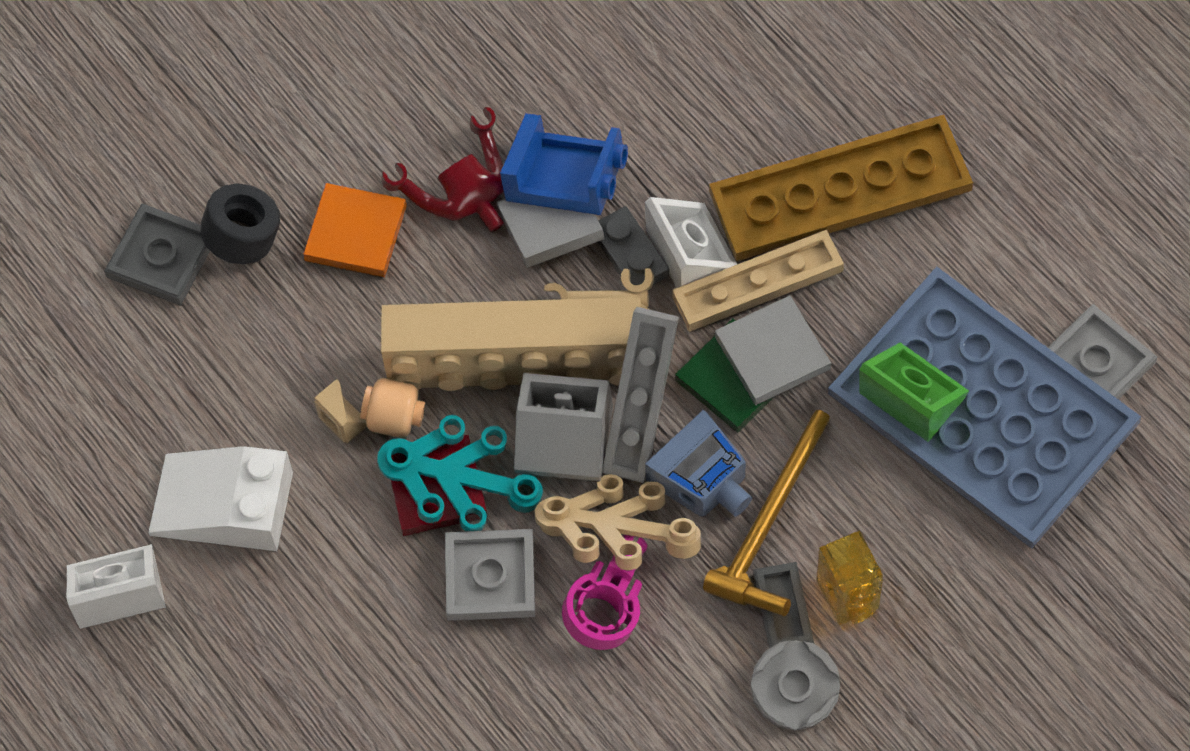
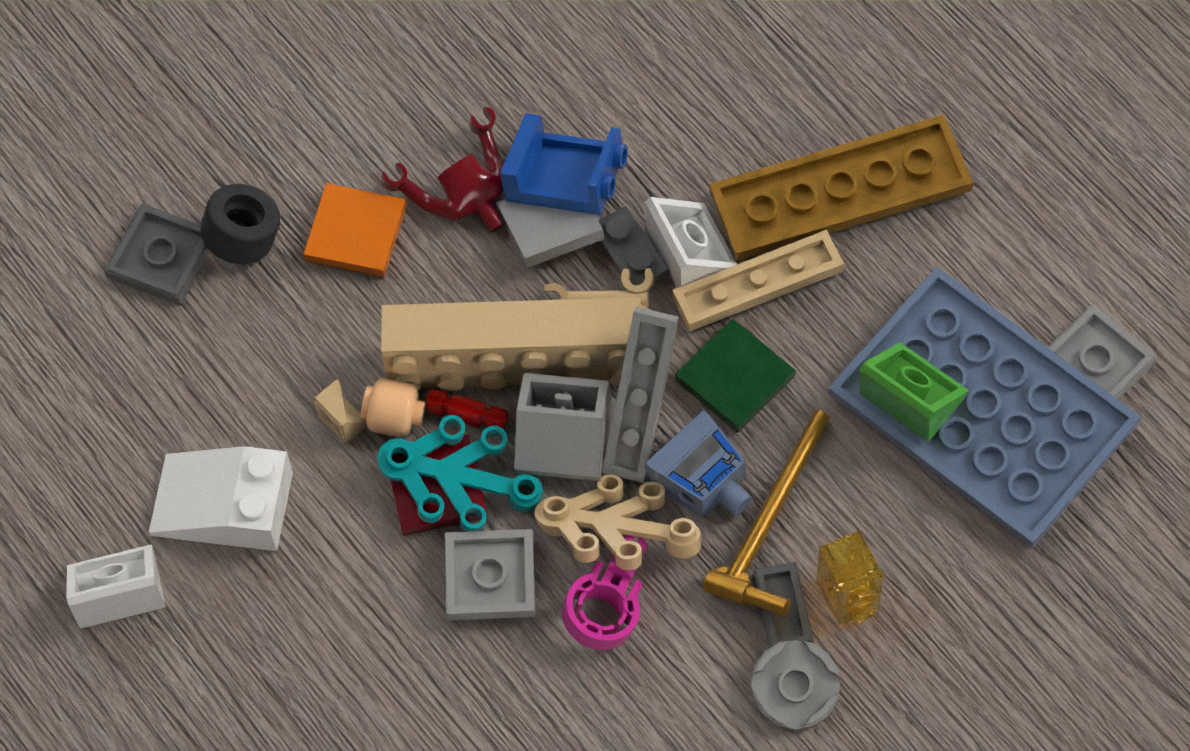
light grey tile [715,295,831,405] -> none
none -> red axle [425,388,509,430]

